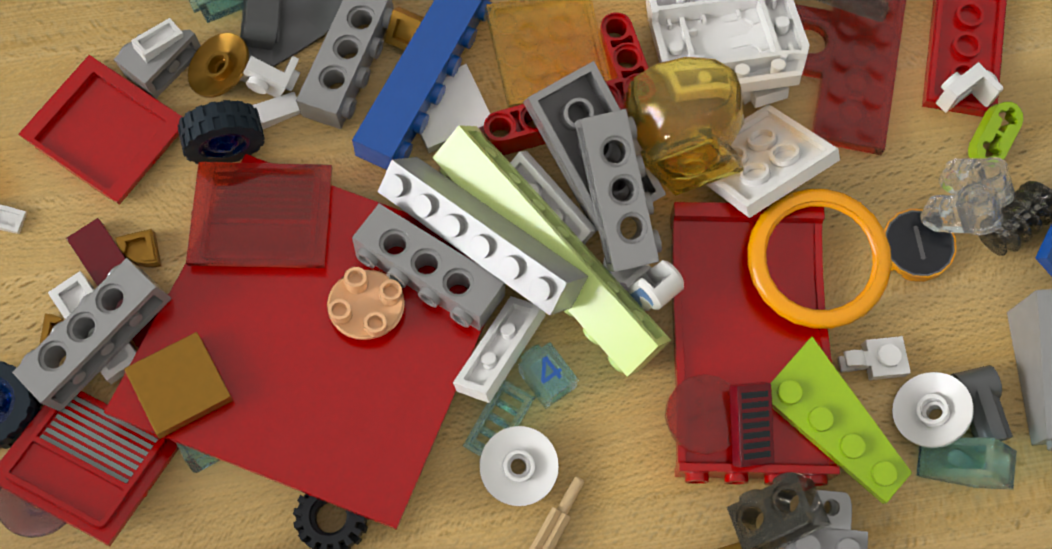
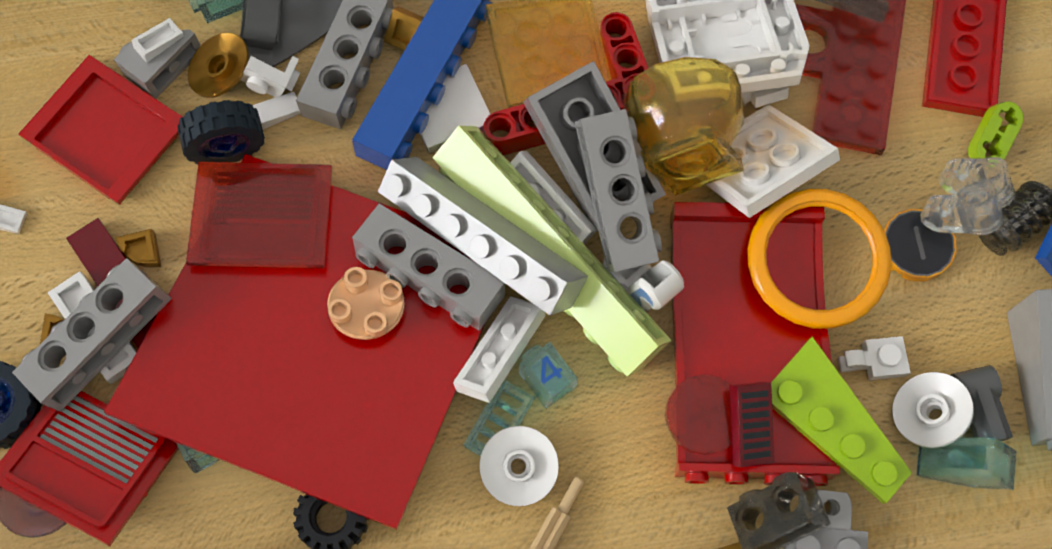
pearl gold tile [124,332,233,439] -> none
white bracket [936,62,1004,113] -> none

